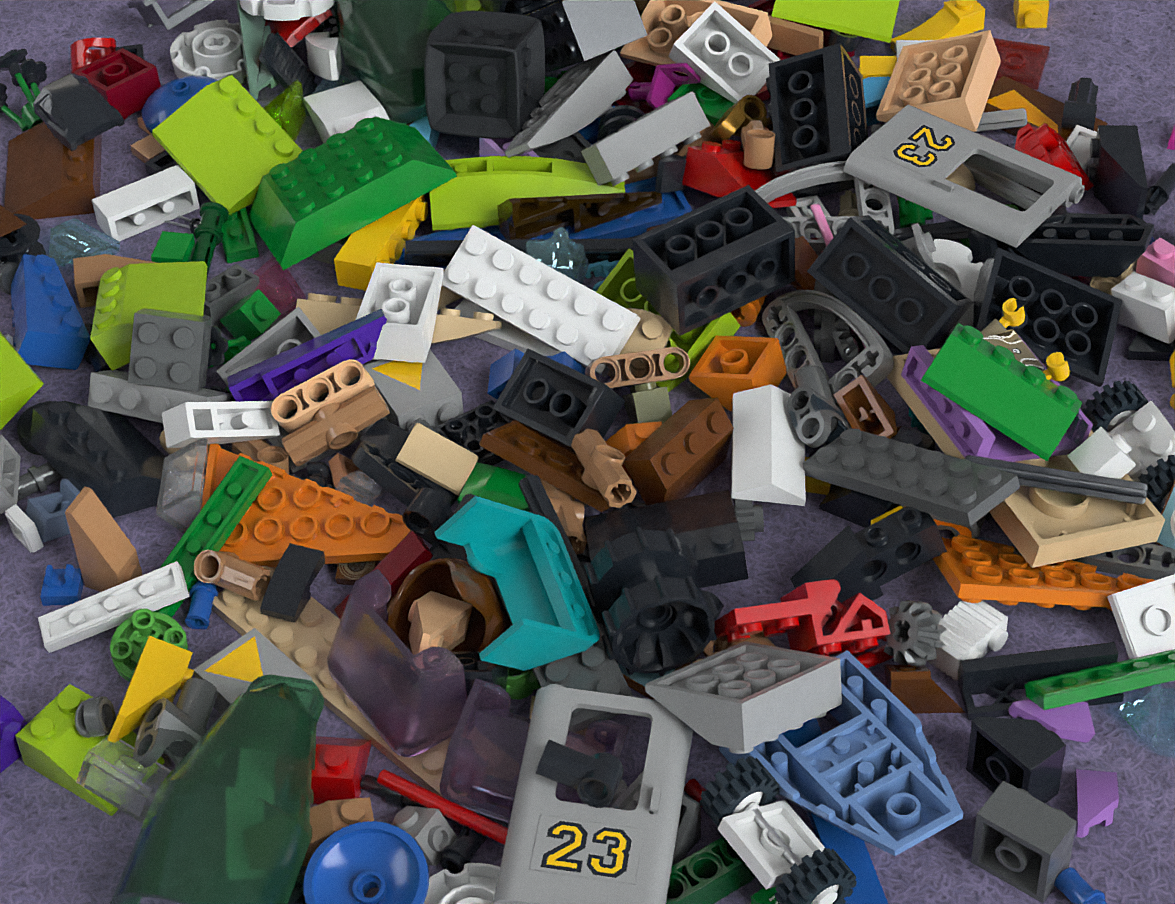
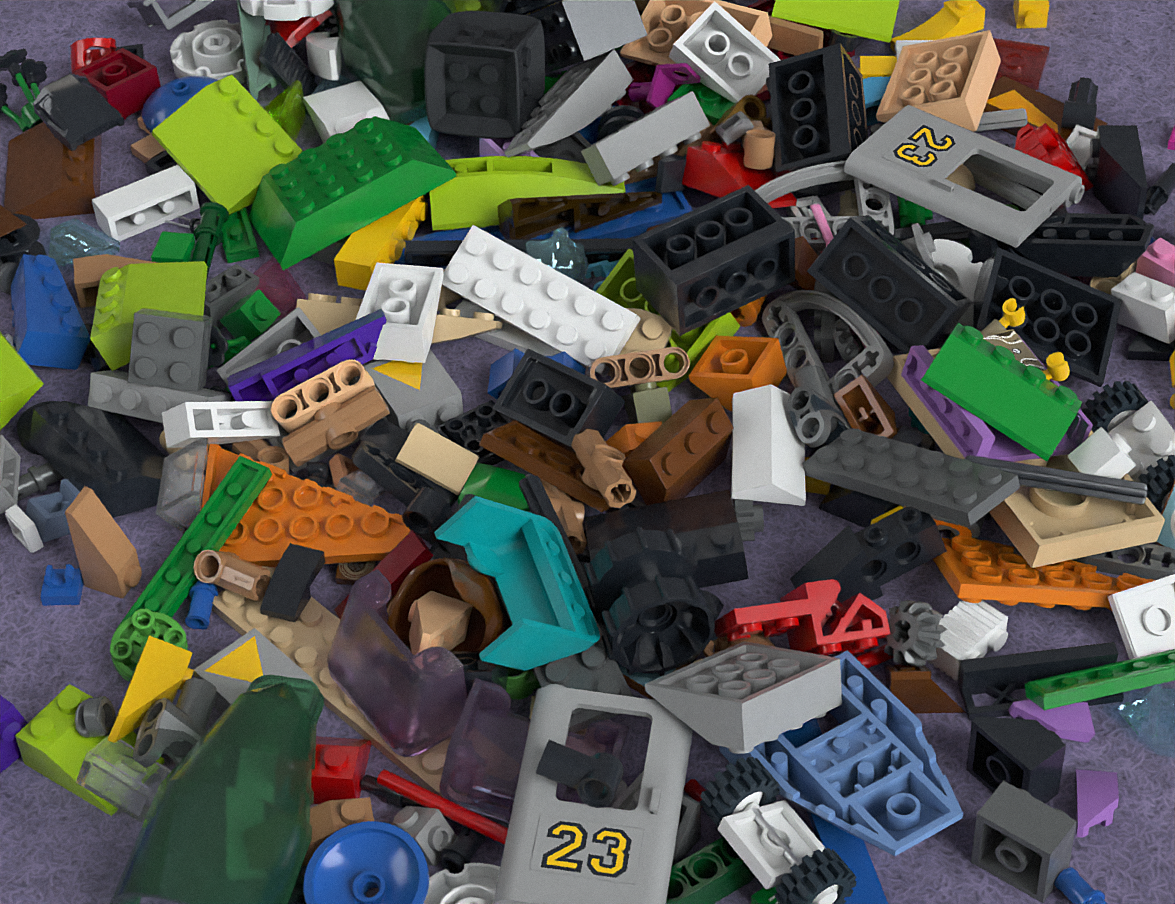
white tile [38,561,190,653] -> none
none -> flat silver tile [715,111,754,145]

